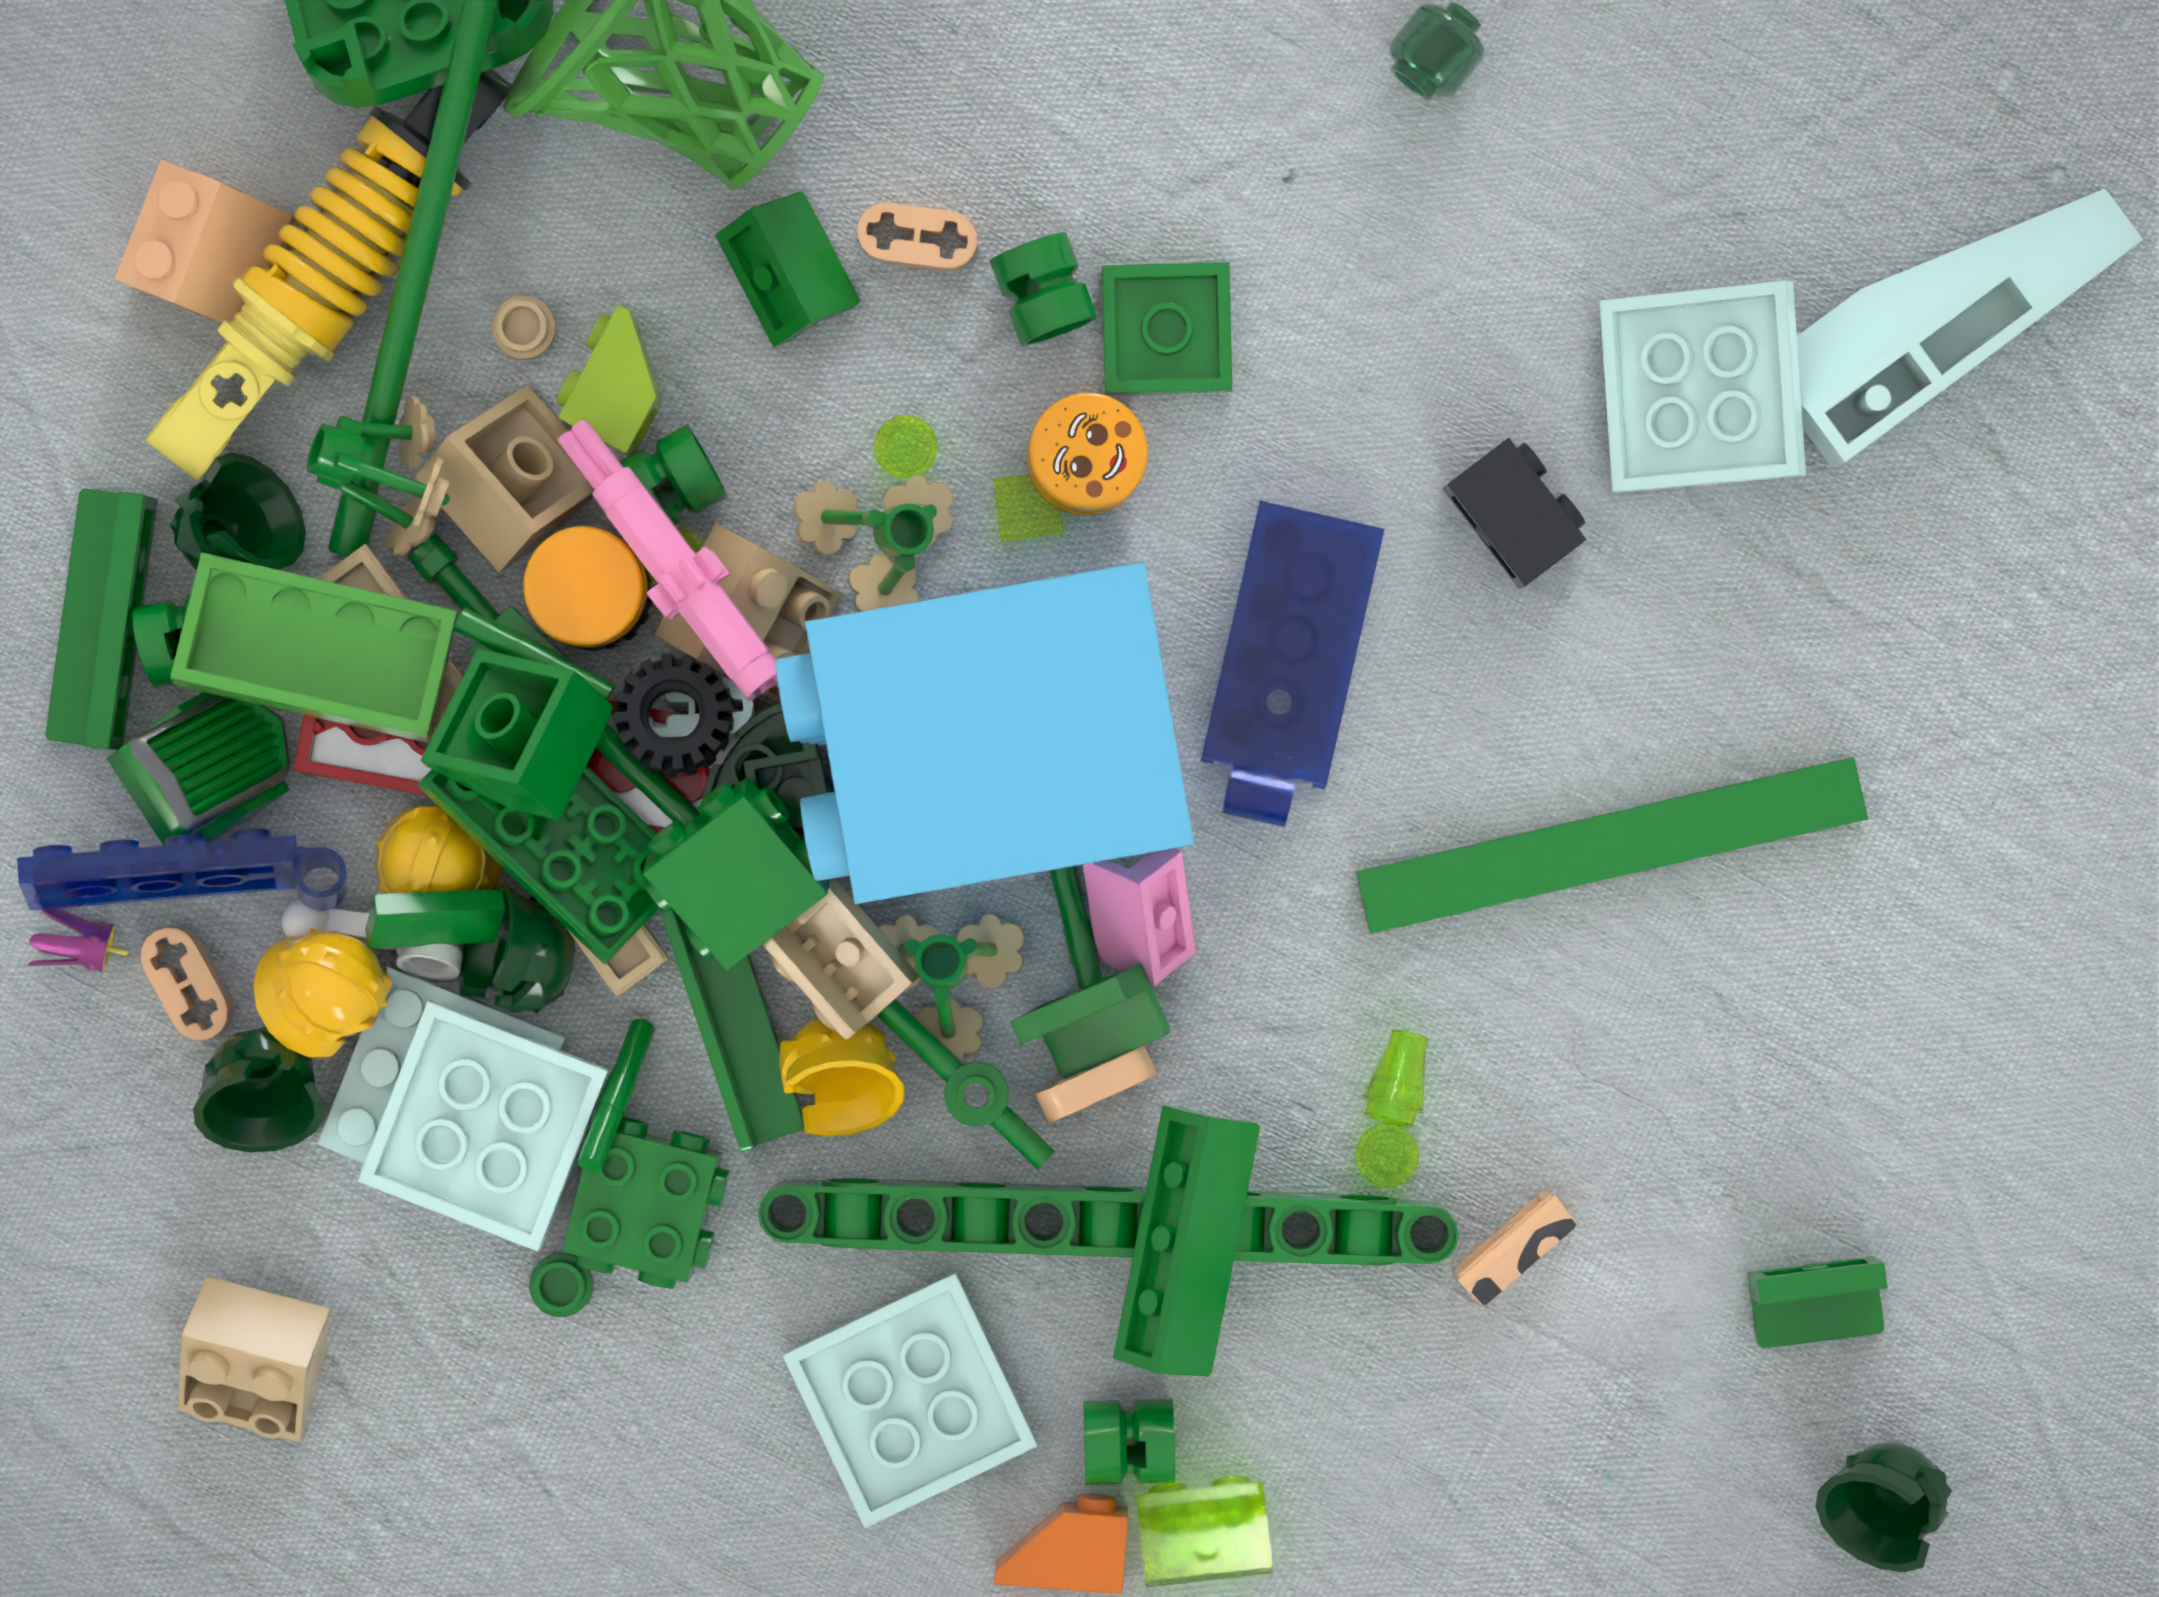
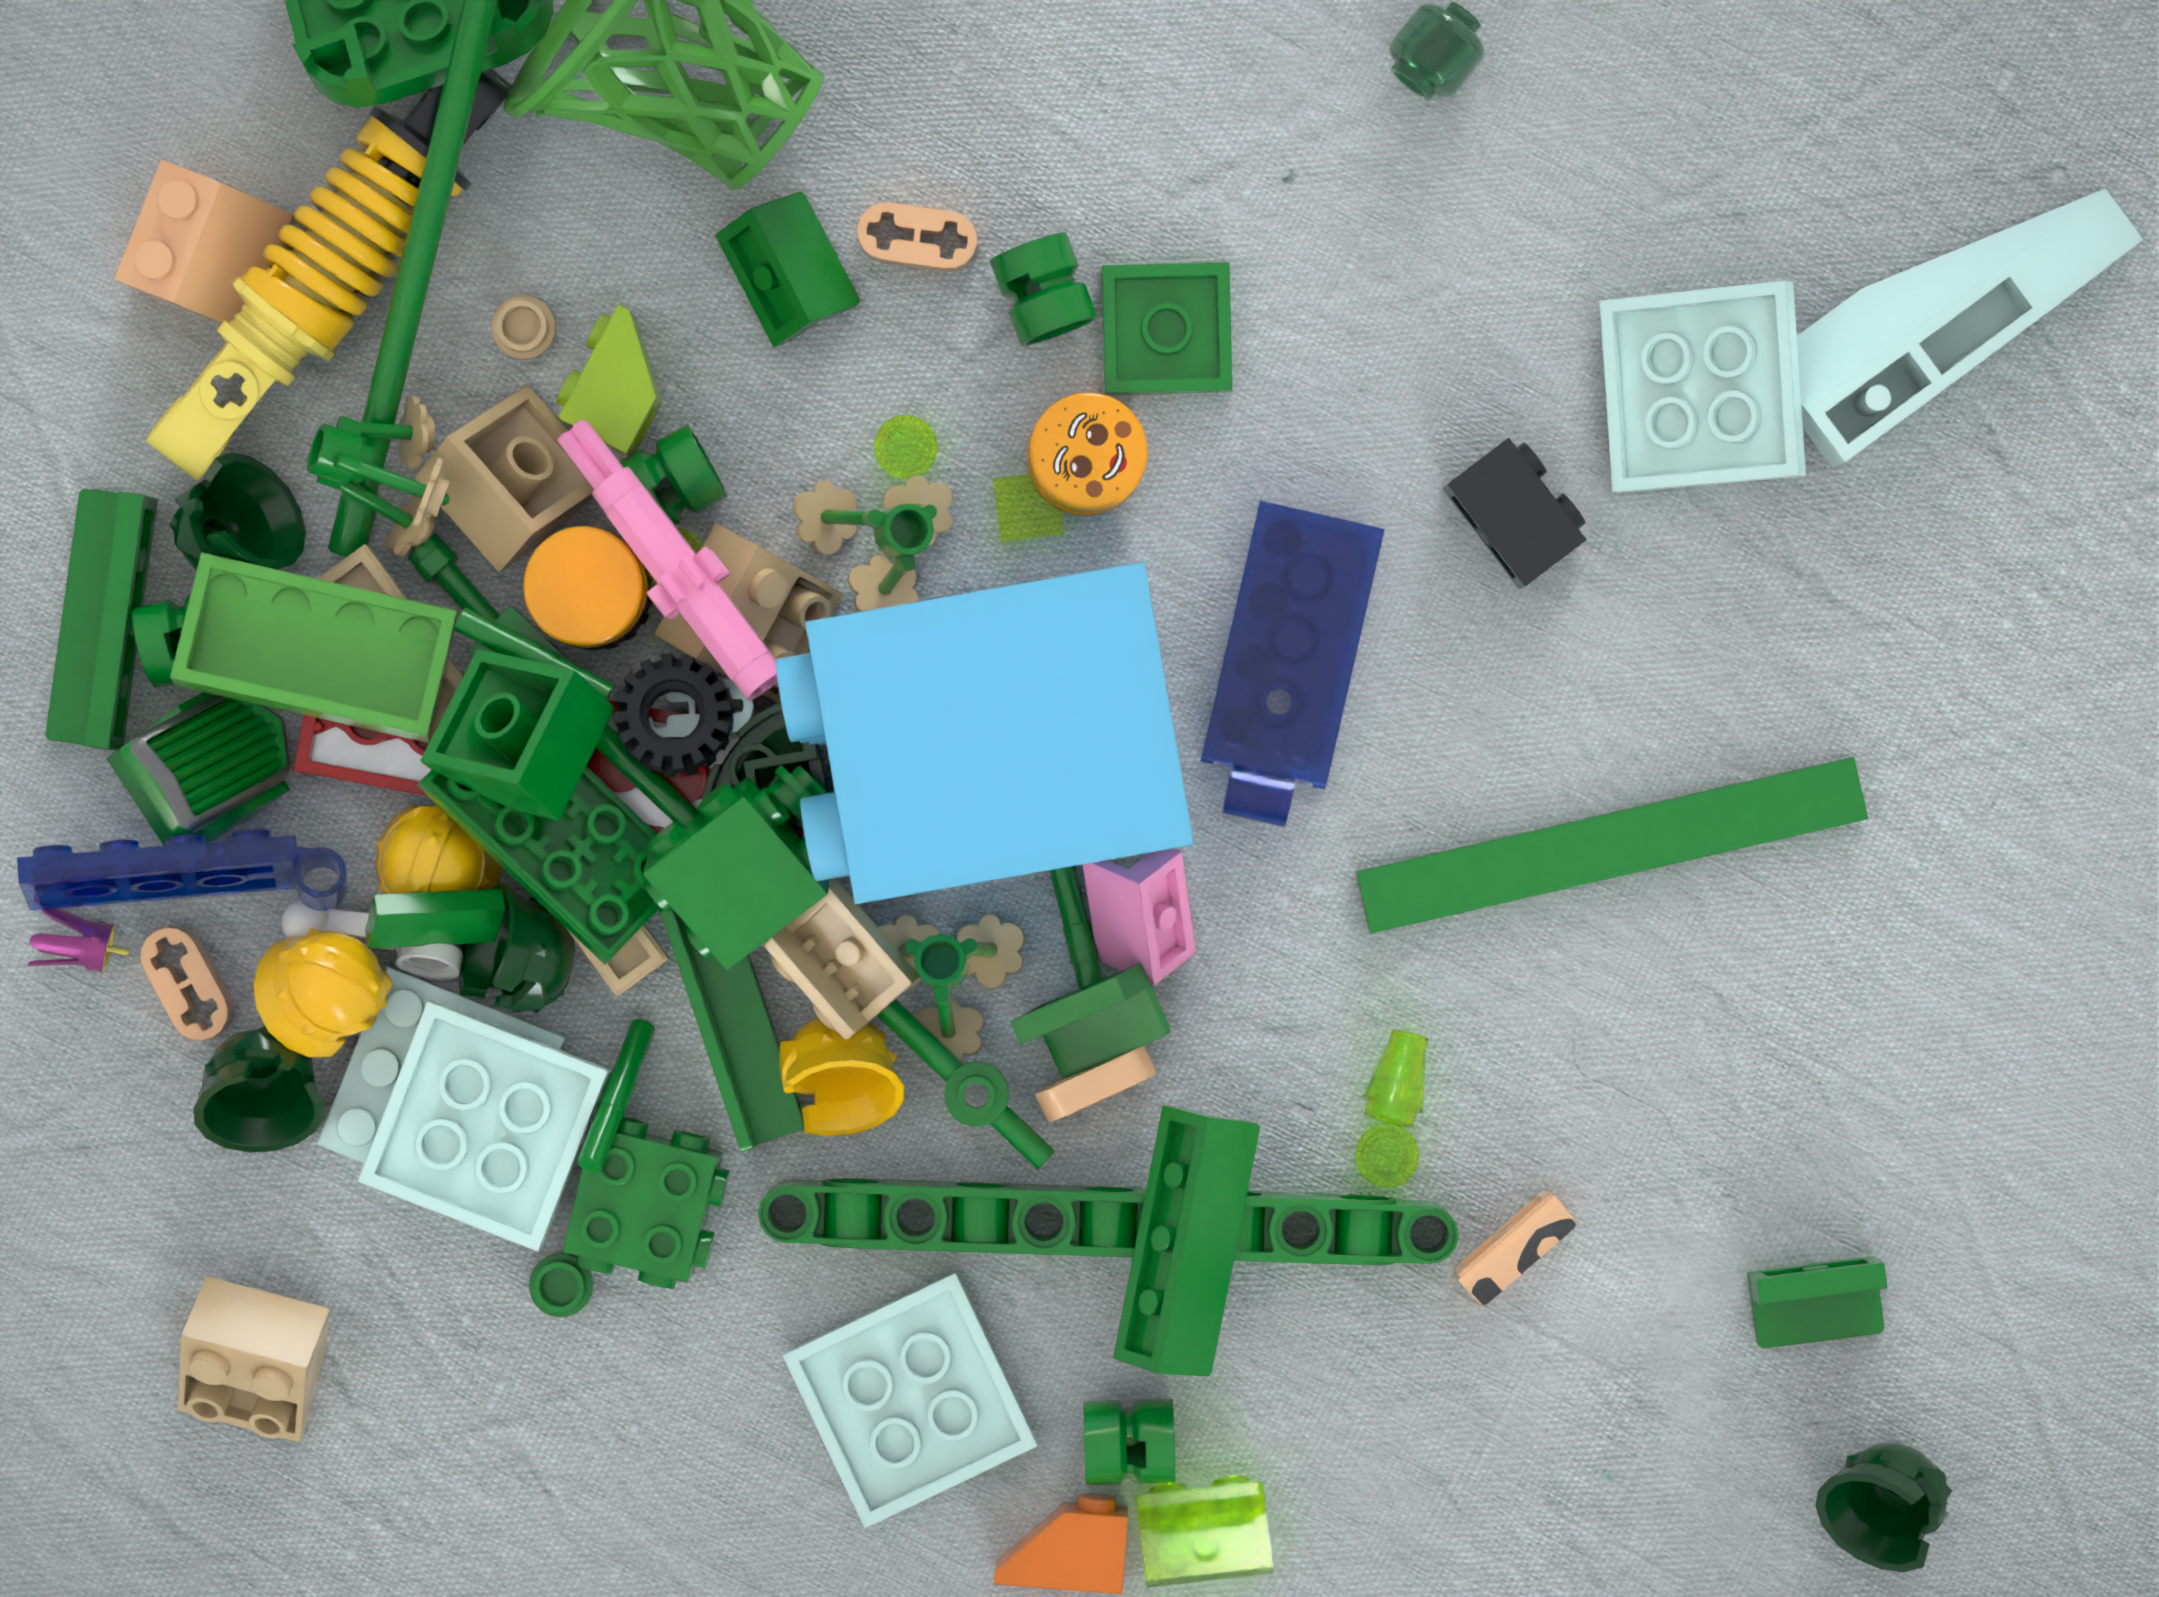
none -> green plate [768,765,827,823]

